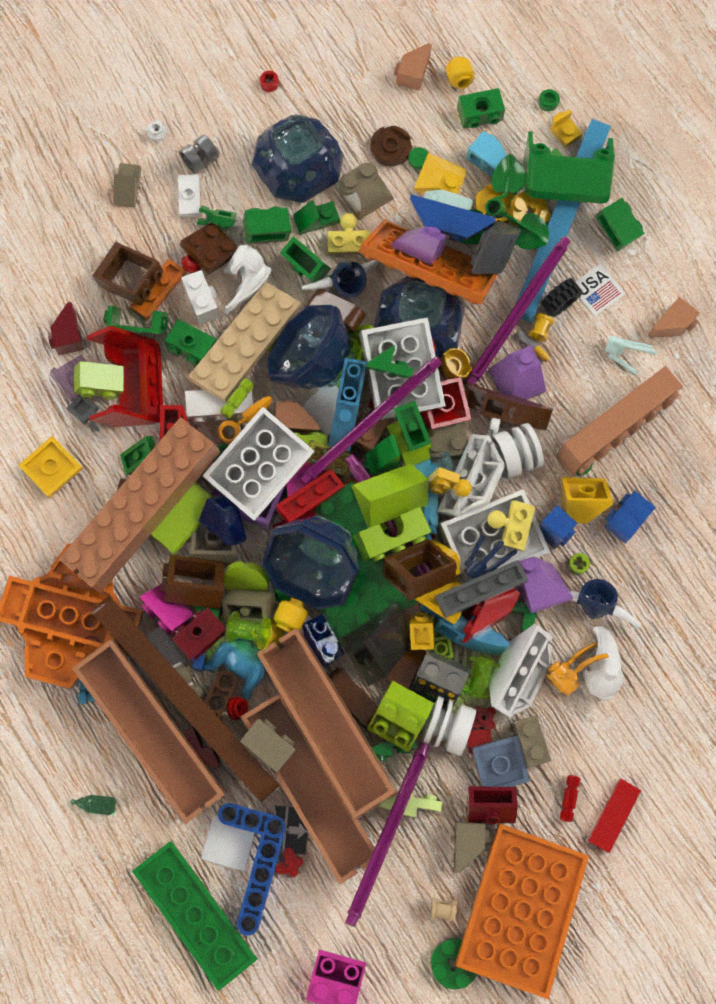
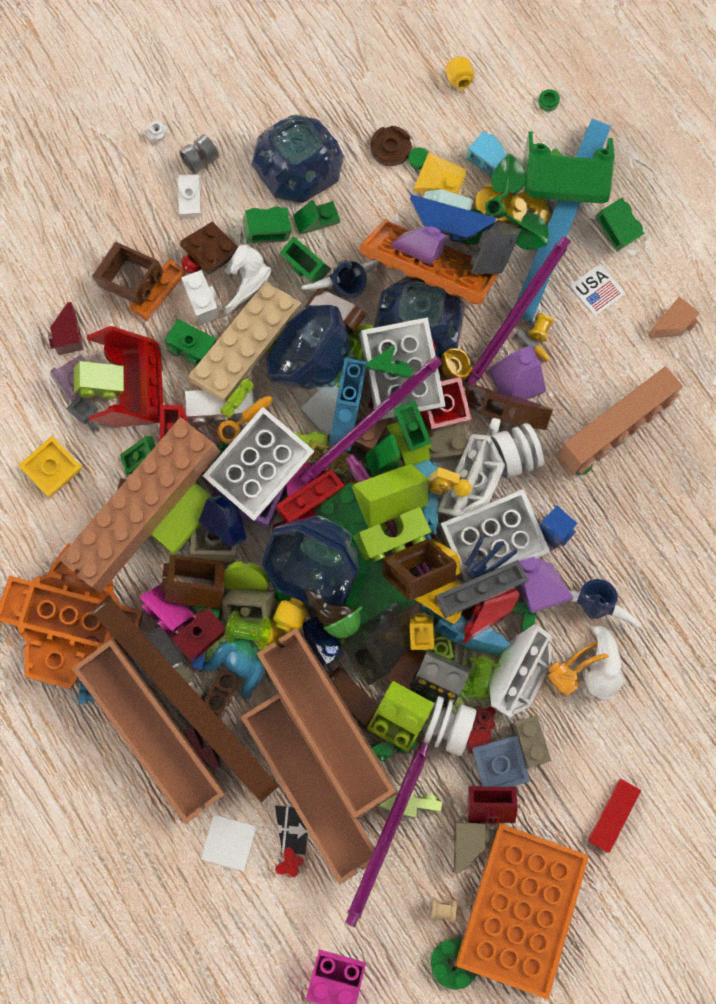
clear green piece [70,795,117,815] -> none
green panel [104,306,169,335] -> none
dark tan slope [114,163,142,208] -> none
green plate [132,840,258,991] -> none
green plate [197,206,237,228] -> none
blue beam [218,803,286,936] -> none
red plate [227,697,249,720] -> none
dark tan brick [240,719,296,773] -> none
red bush [260,71,279,92] -> none
nougat slope [275,399,320,435] -> none
light yellow plate [328,213,370,255] -> none
dark tan slope [335,163,394,220] -> none
nougat slope [394,43,432,91] -> none
clear light blue plate [436,451,453,472] -> none
green brick [457,88,505,129] -> none
light yellow plate [488,500,535,551] -> none
black tyre [541,278,583,317] -> none
yellow bracket [550,109,583,148] -> none
red axle [560,775,581,822] -> none
yellow slope [561,477,613,525] -> none
lime bush [568,553,590,575] -> none
light aqua plant [604,335,658,374] -> none
blue brick [605,491,656,544] -> none
none -> piece [305,589,363,638]

